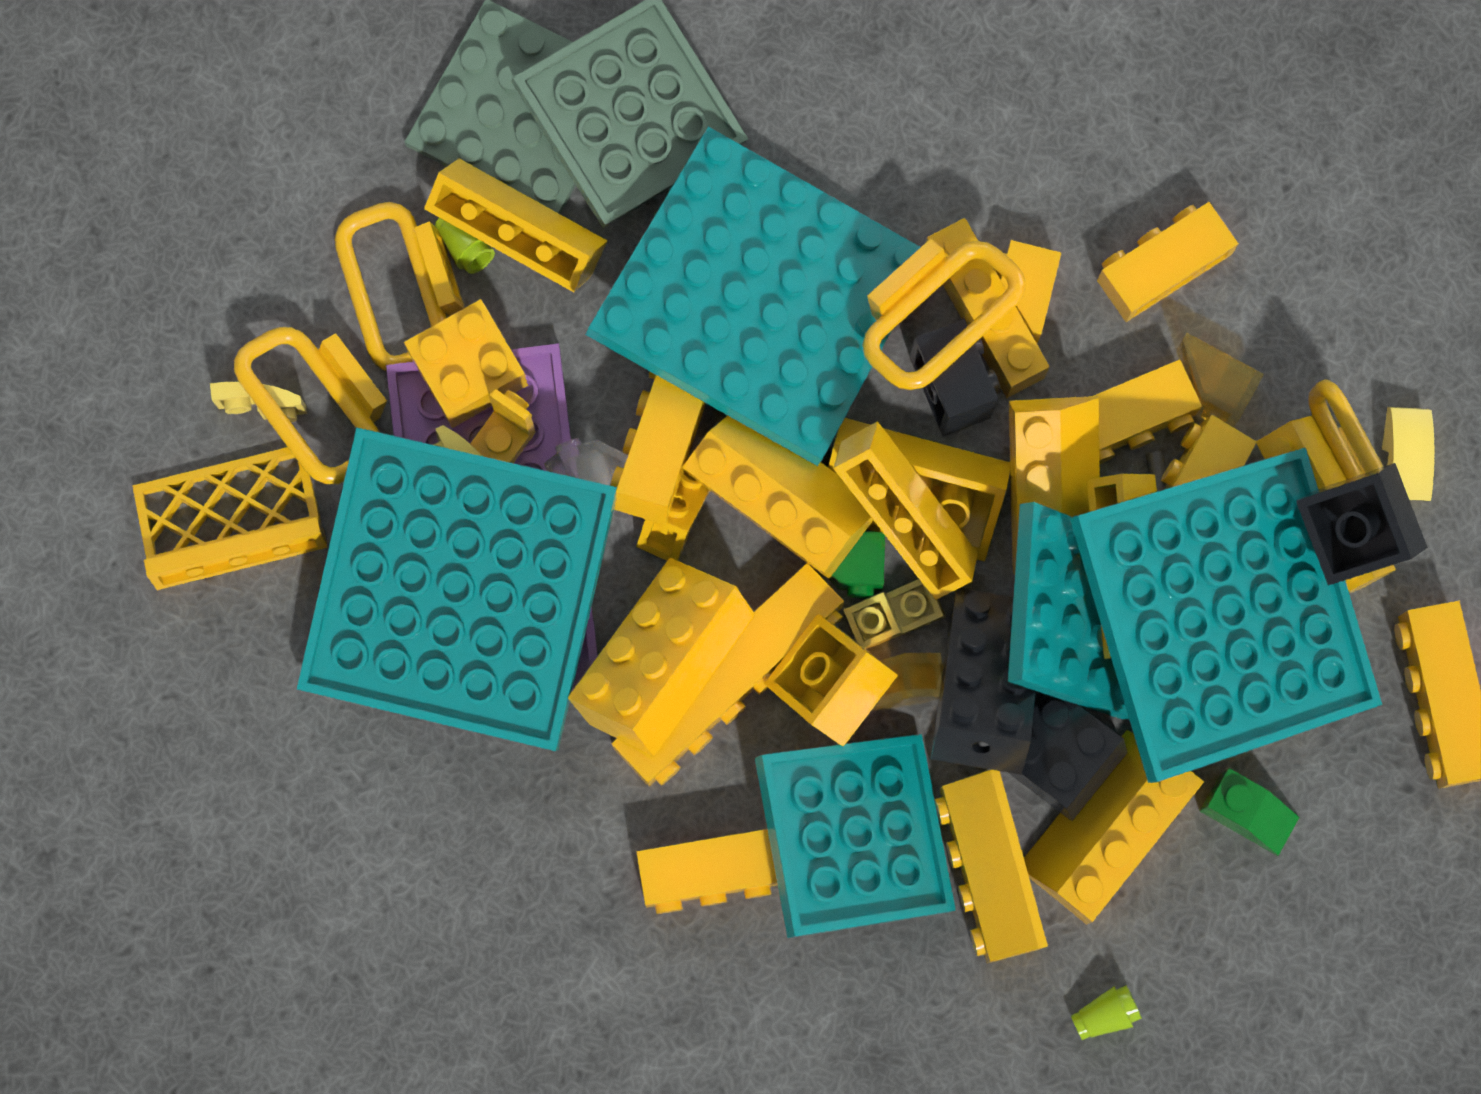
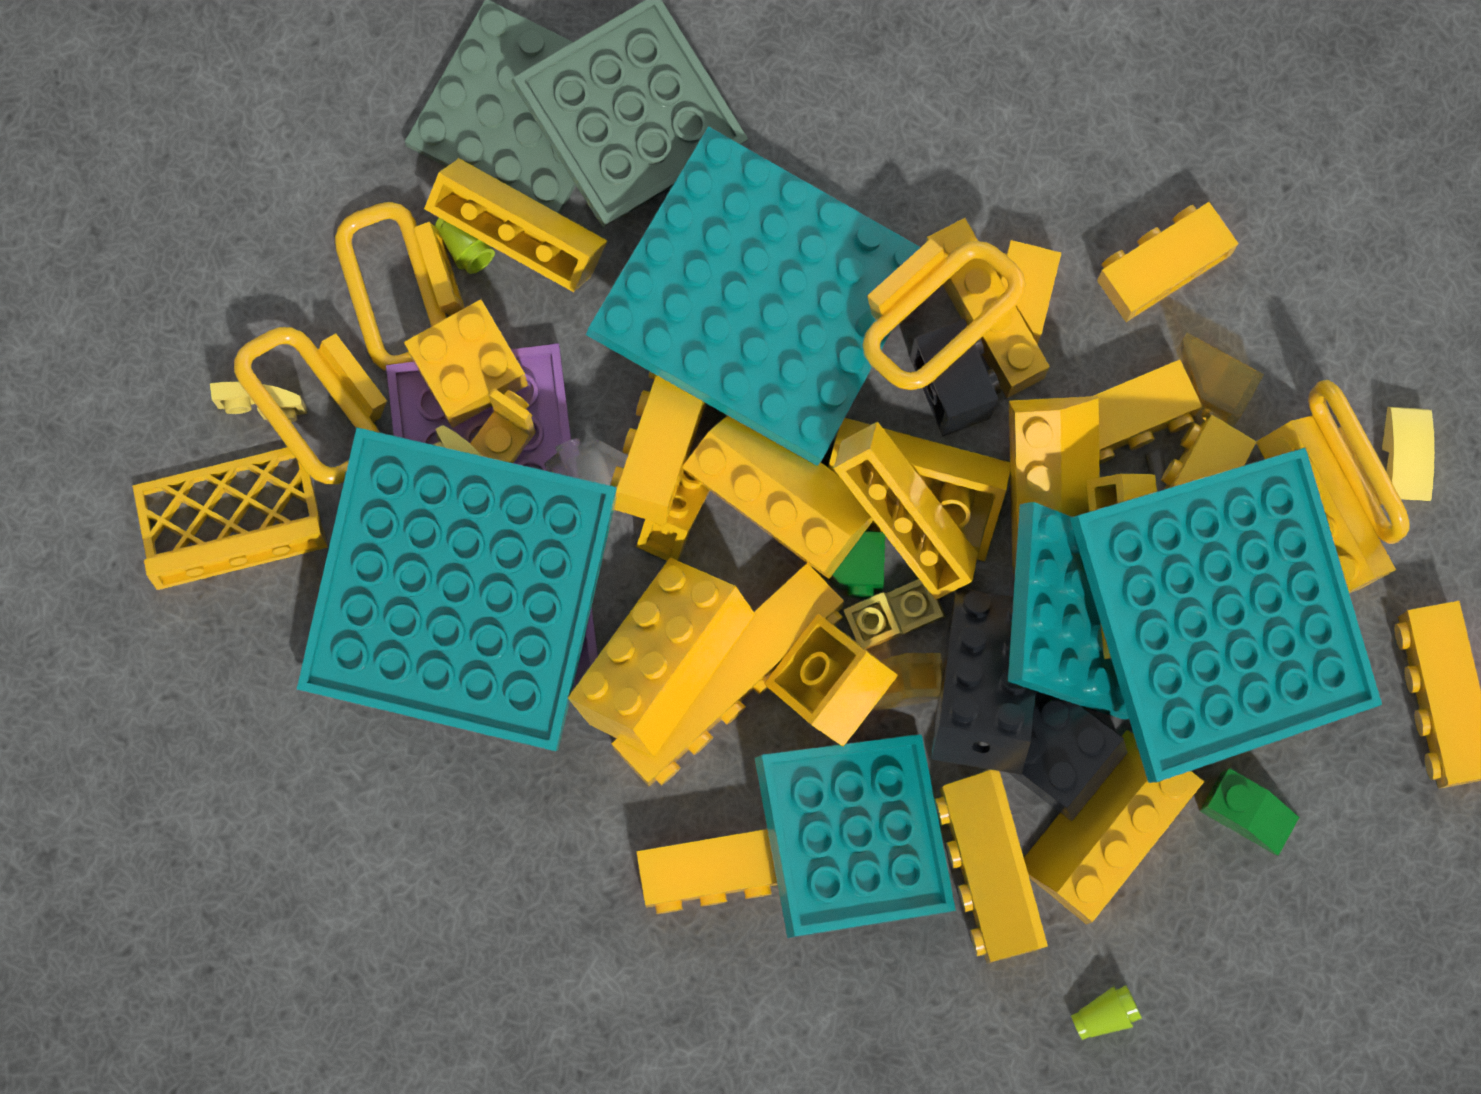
black brick [1296,463,1428,586] -> none

